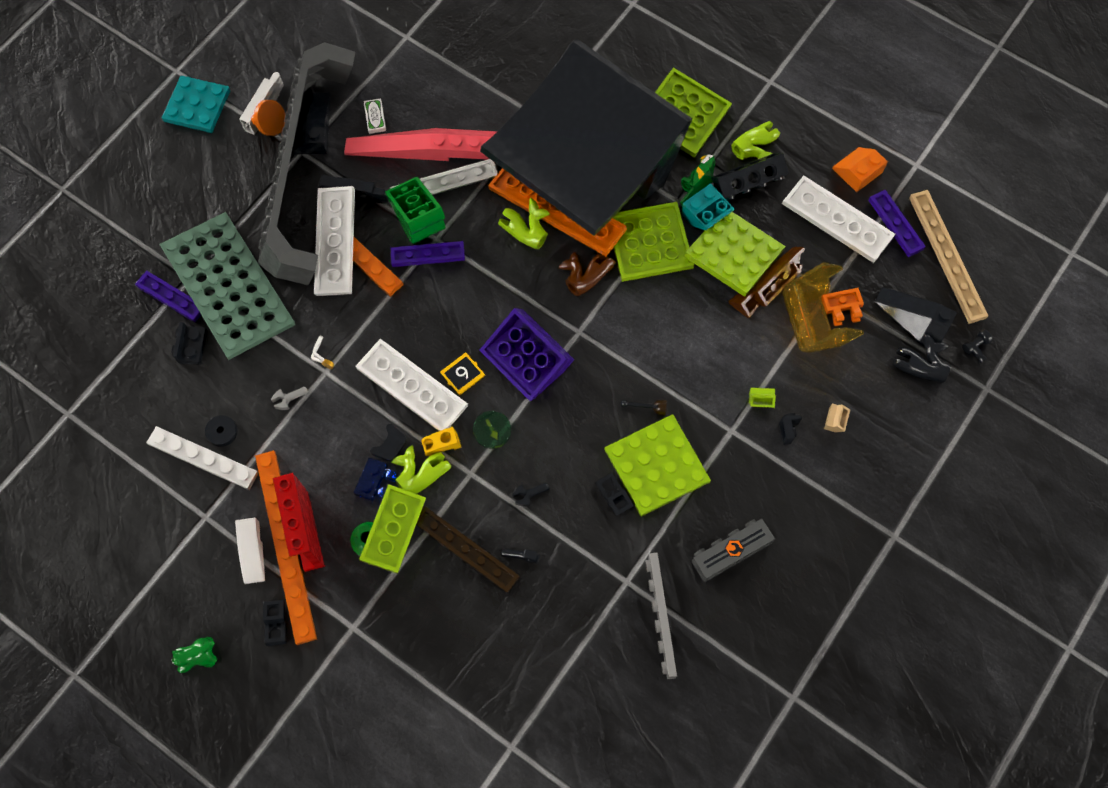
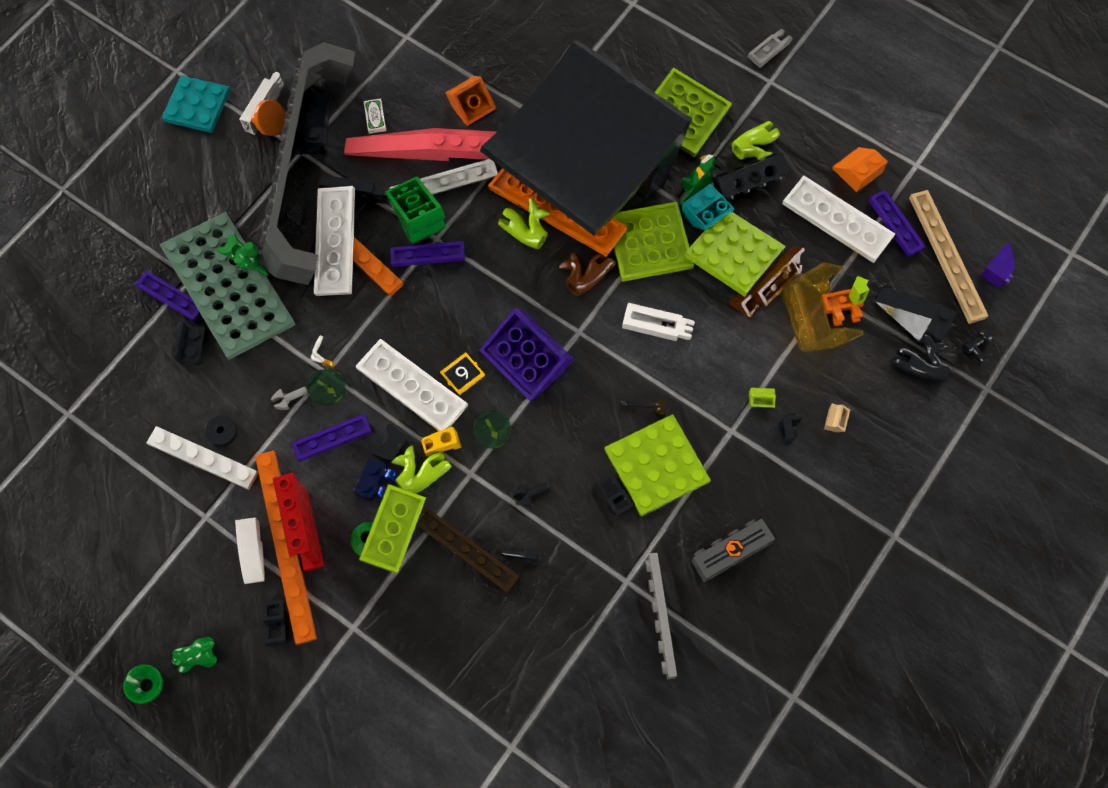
none -> green piece [123,664,163,704]
none -> green animal [218,234,269,276]
none -> dark purple plate [292,414,372,462]
none -> clear green tile [307,368,346,406]
none -> orange slope [446,76,496,126]
none -> white hinge [622,303,695,341]
none -> light grey hinge [748,29,792,68]
none -> lime piece [848,276,870,305]
none -> dark purple slope [981,242,1016,289]

